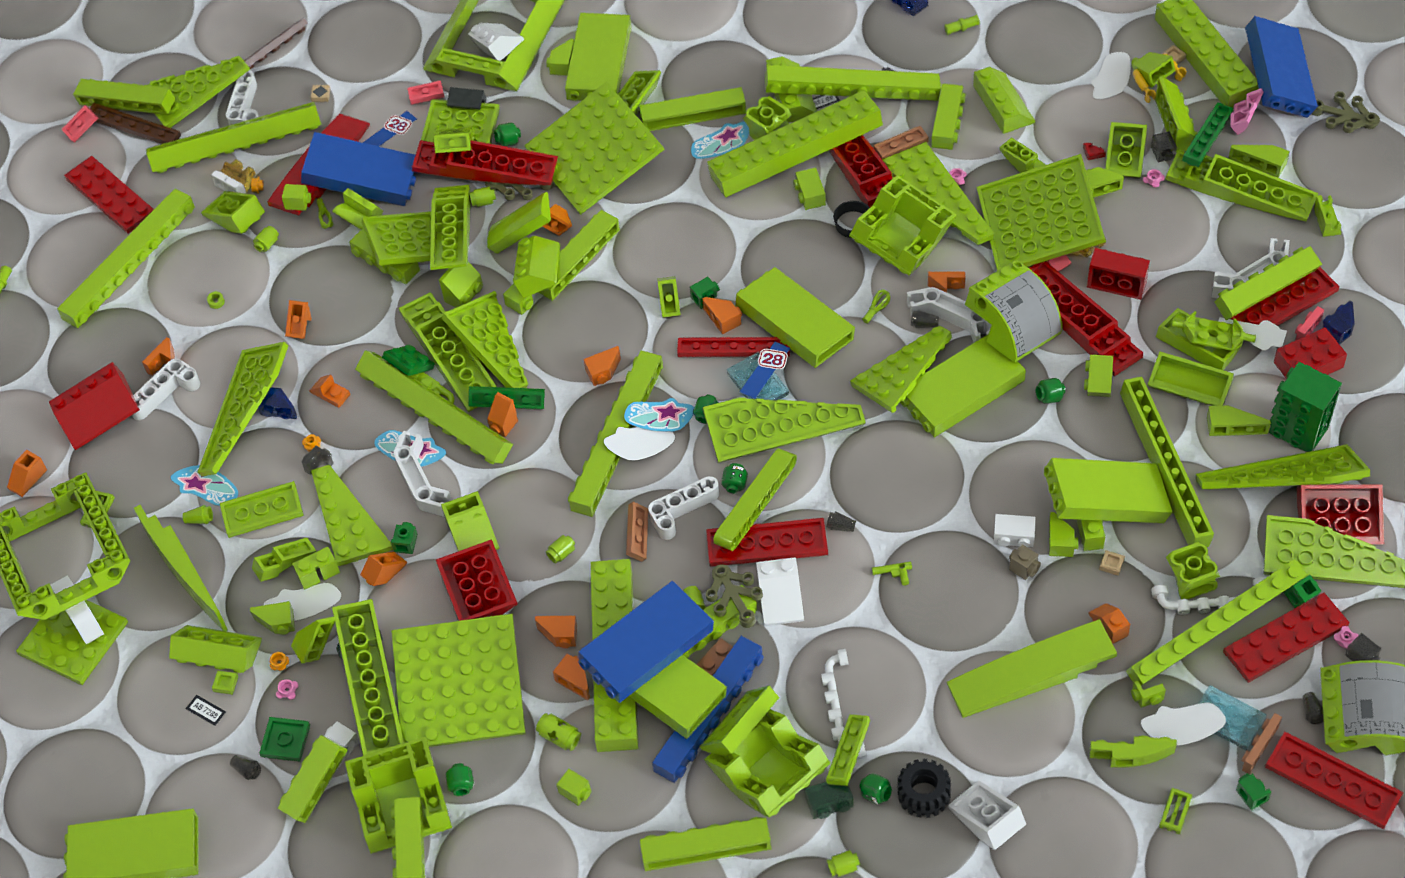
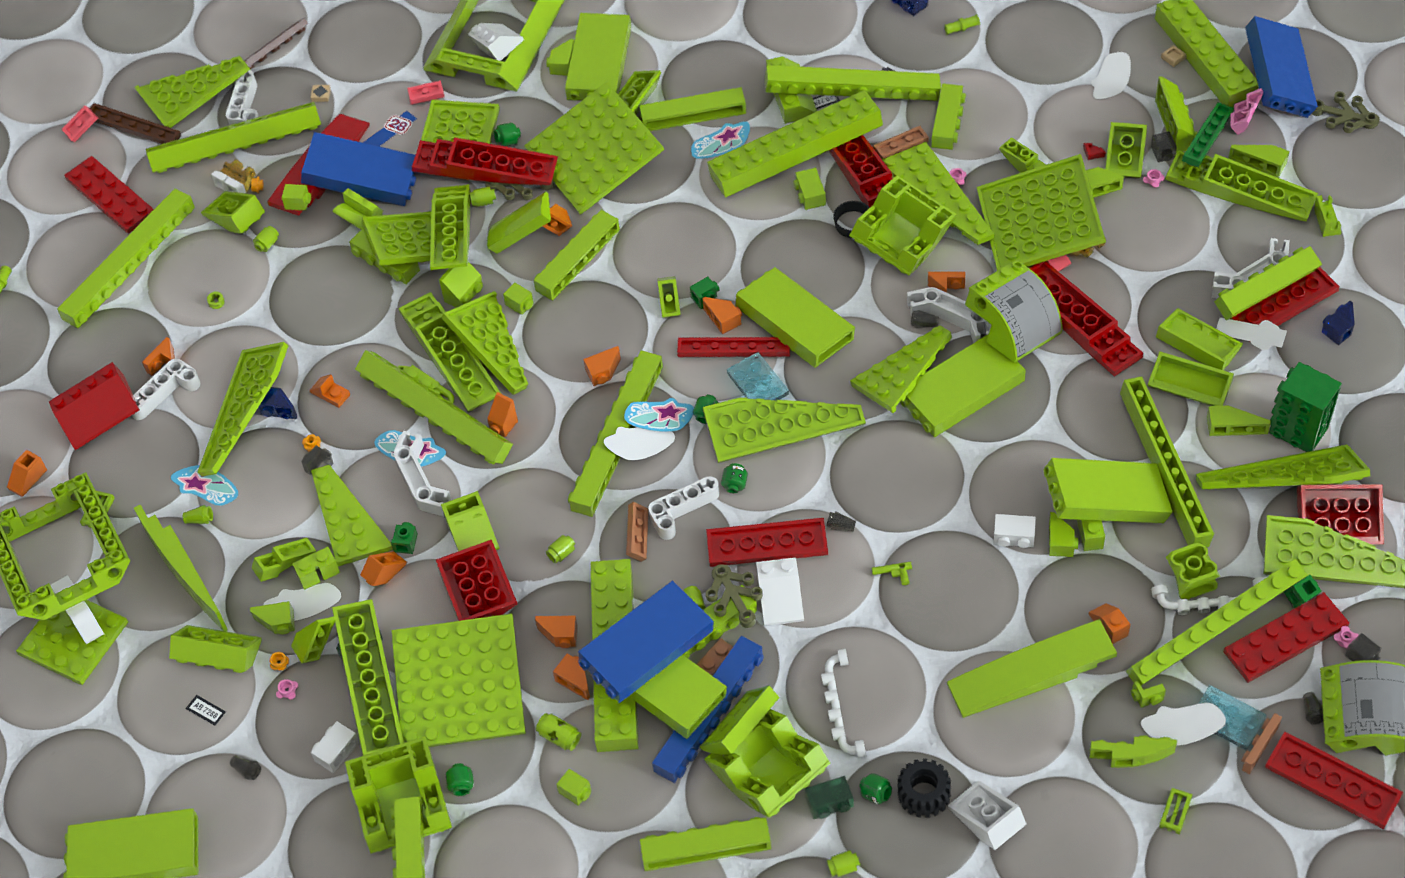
lime brick [73,79,175,115] -> none
lime plate [212,670,238,695] -> none
lime plate [219,481,304,538] -> none
green plate [259,717,310,762] -> none
lime brick [278,735,348,823] -> none
orange slope [285,300,312,339] -> none
lime piece [316,198,334,229] -> none
green plate [382,345,435,376] -> none
lime panel [433,127,474,153] -> none
pearl dark grey panel [447,87,487,110] -> none
green plate [468,386,545,409] -> none
lime slope [513,235,561,298] -> none
lime beam [713,448,797,551] -> none
blue sticker [740,342,790,399] -> none
lime piece [742,96,791,140] -> none
lime tile [826,714,870,786] -> none
lime piece [862,289,890,323] -> none
lime slope [973,66,1035,134] -> none
dark tan brick [1009,544,1041,580] -> none
green head [1035,378,1066,404] -> none
lime brick [1084,355,1113,397] -> none
red brick [1087,248,1150,300] -> none
tan tile [1099,550,1125,576] -> none
lime torso [1131,52,1187,103] -> none
lime plate [1171,311,1256,351] -> none
green brick [1236,773,1272,810] -> none
red brick [1274,327,1347,379] -> none
coral plate [1295,306,1324,341] -> none

